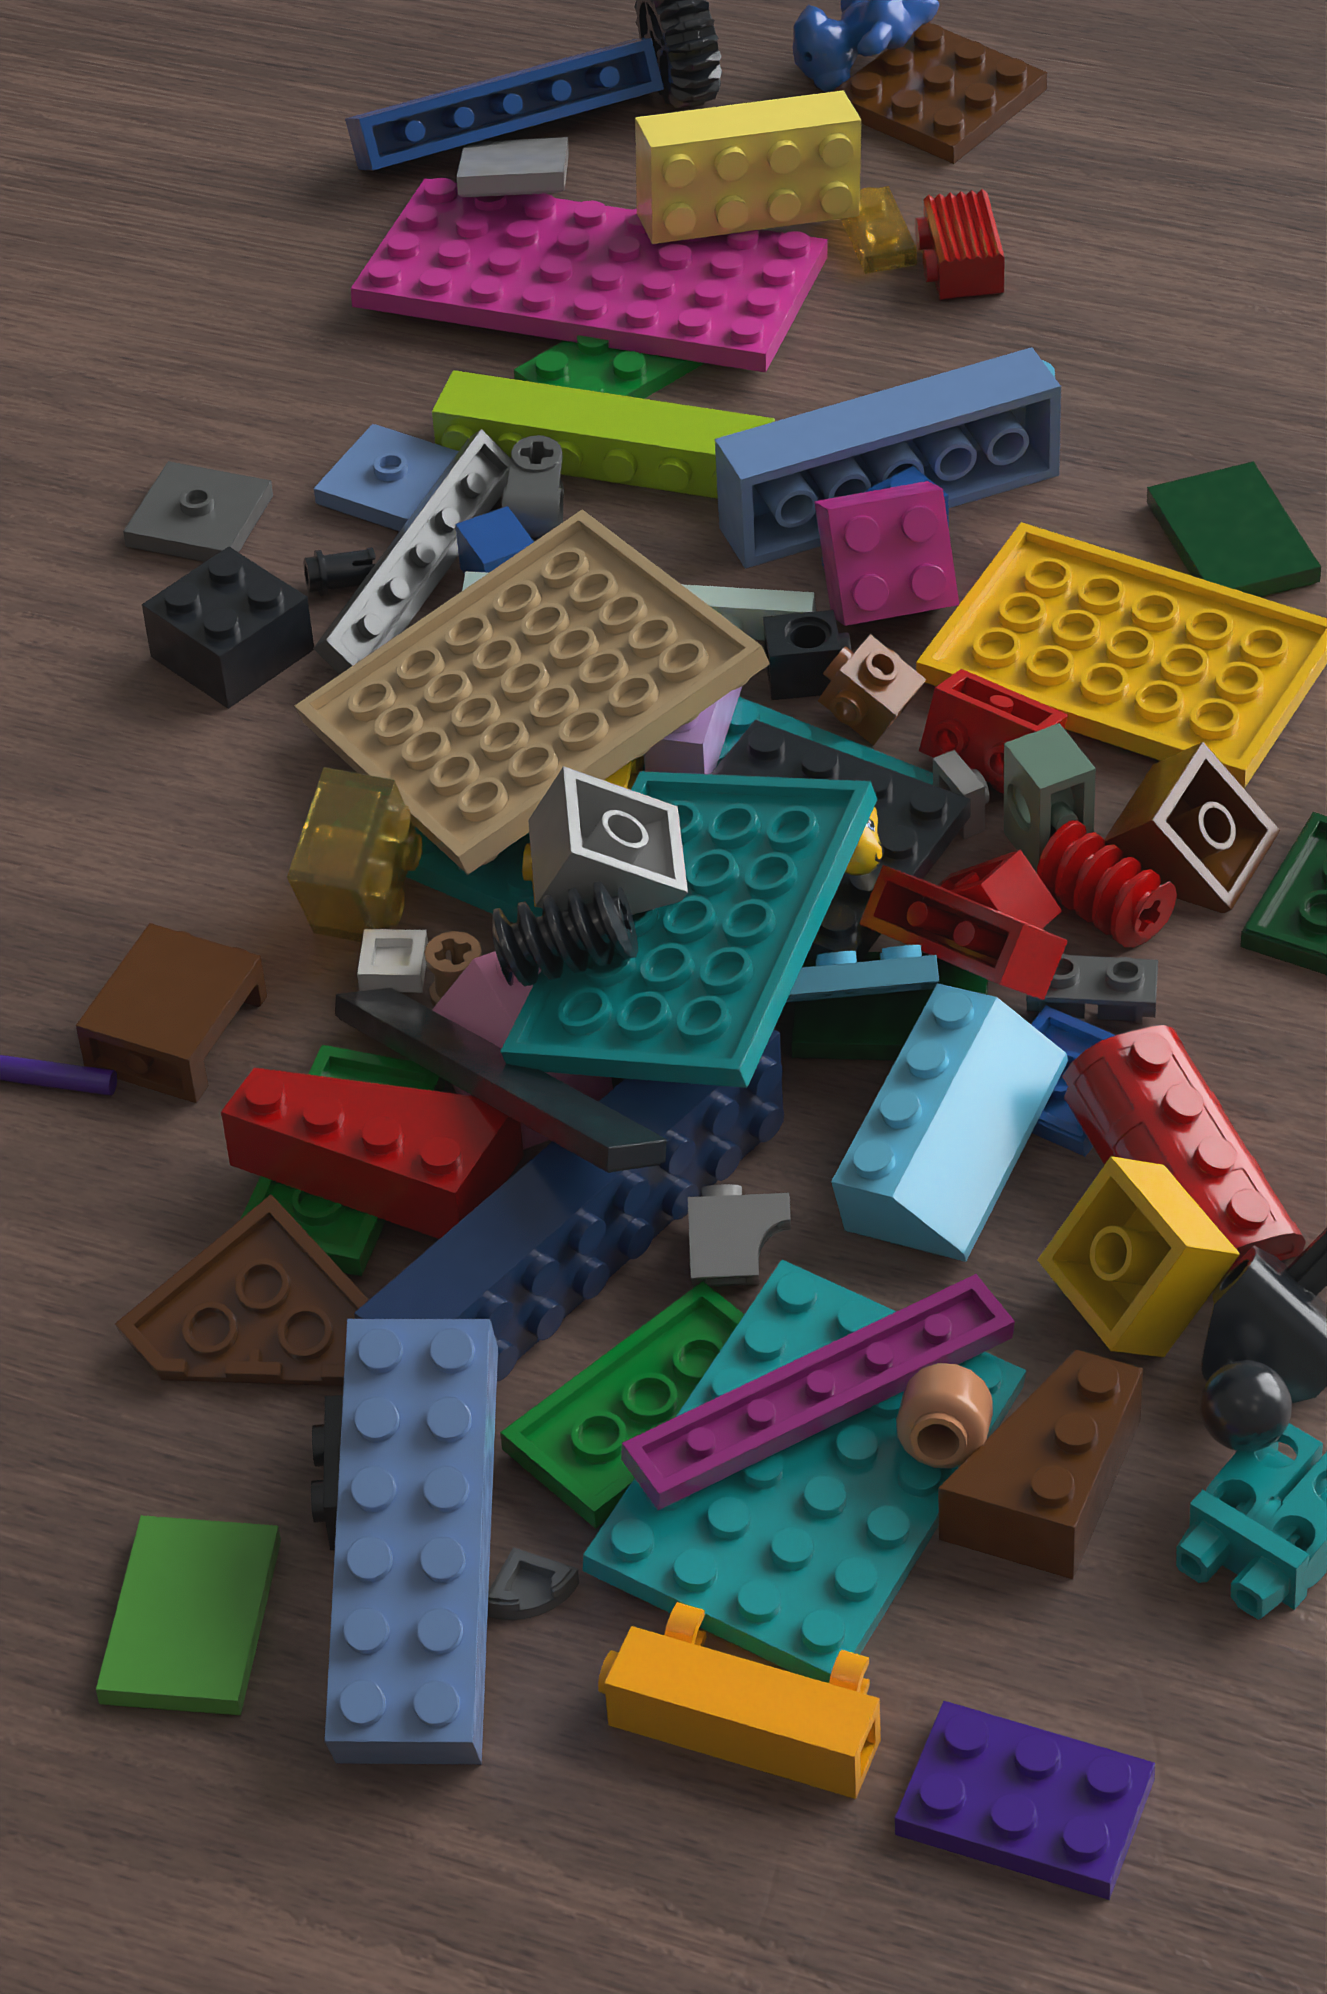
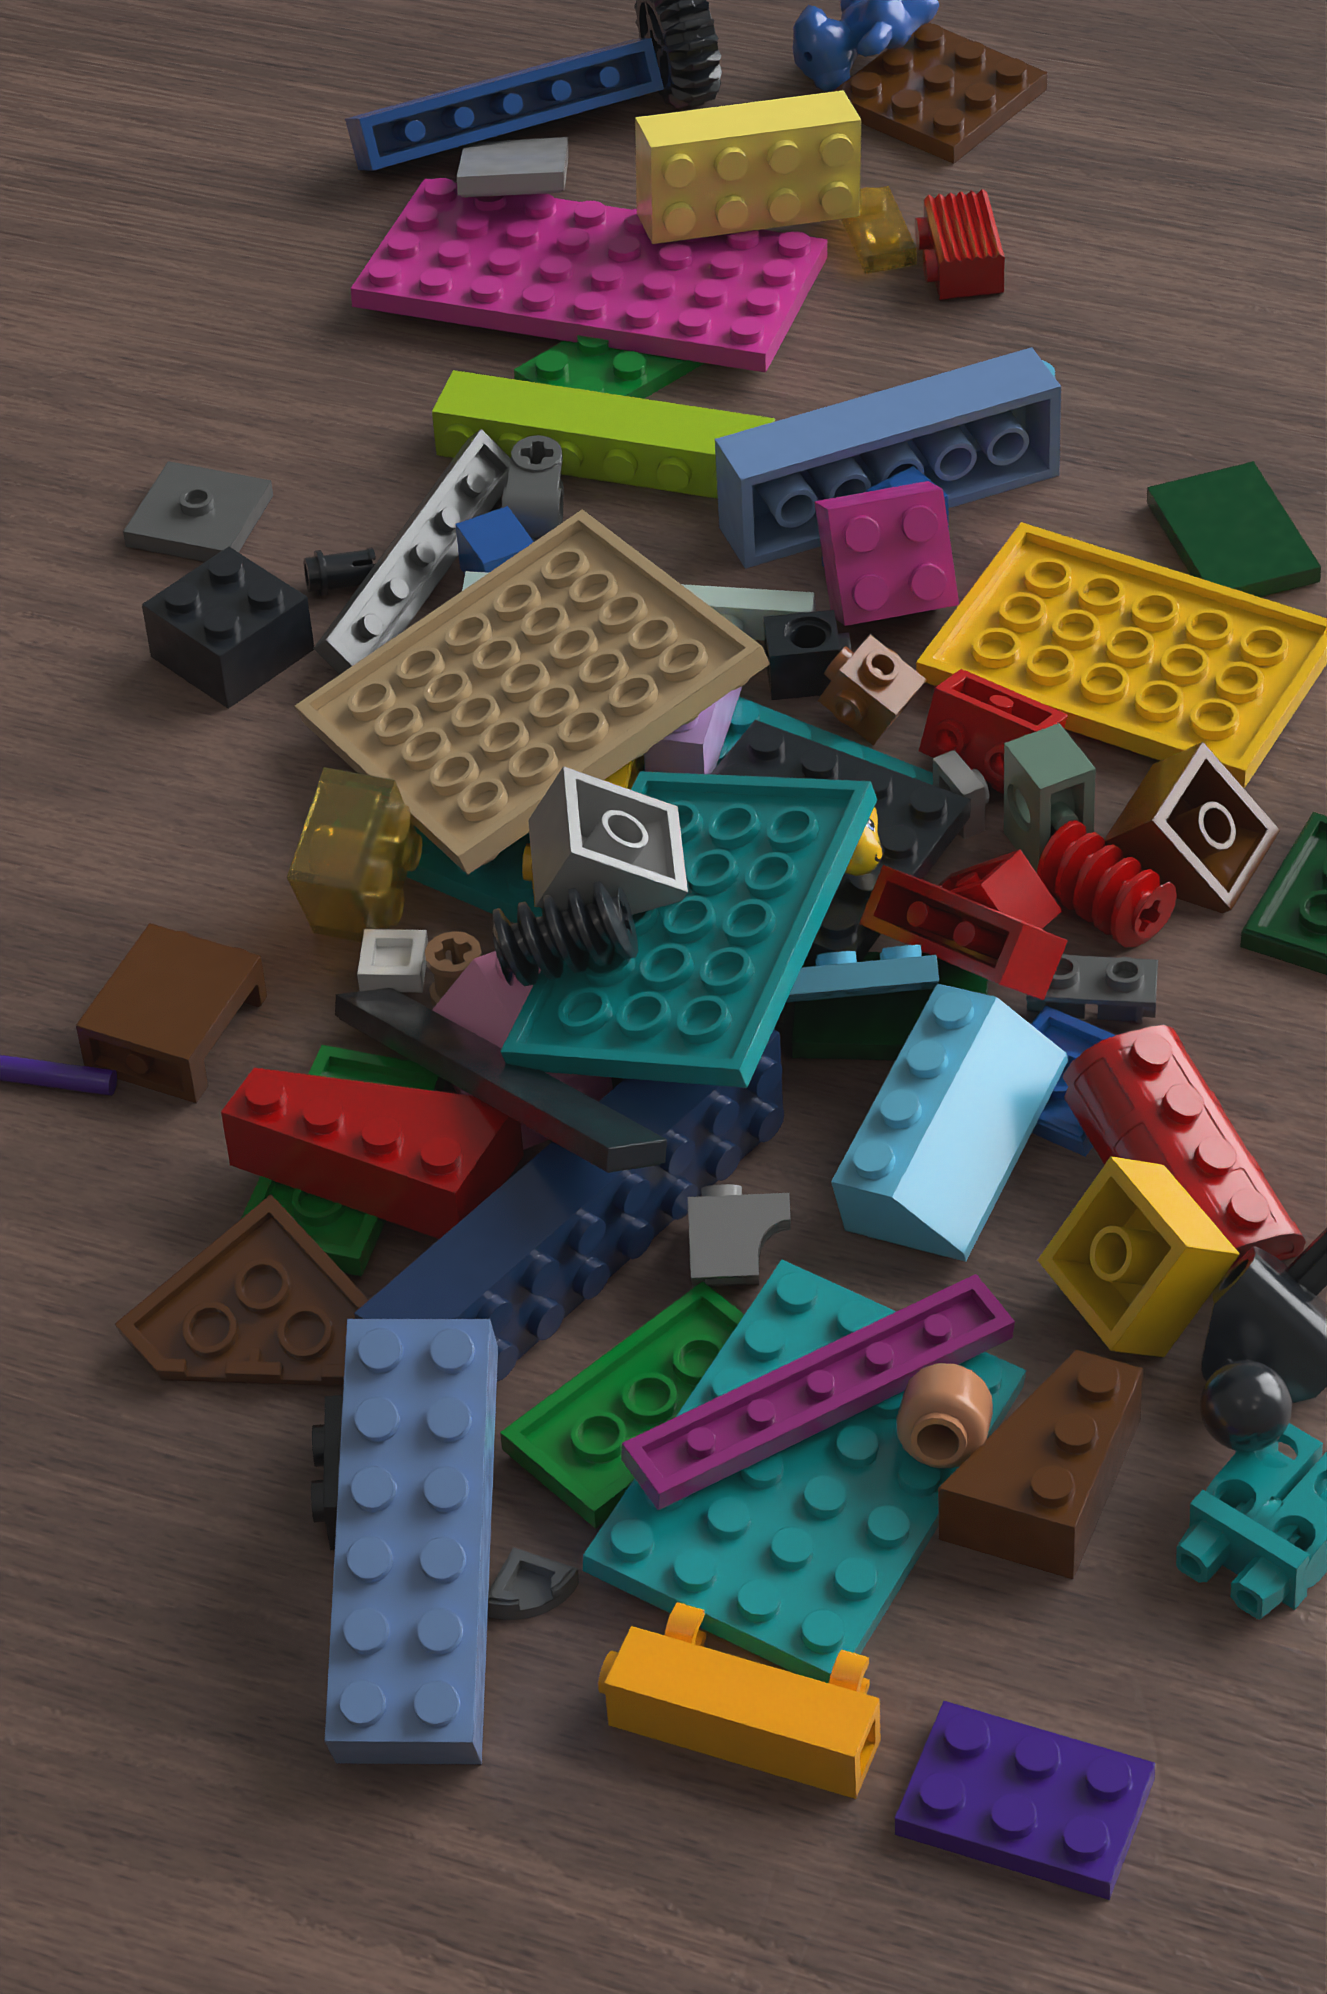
bright green tile [96,1515,281,1715] -> none
medium blue plate [314,424,459,531] -> none

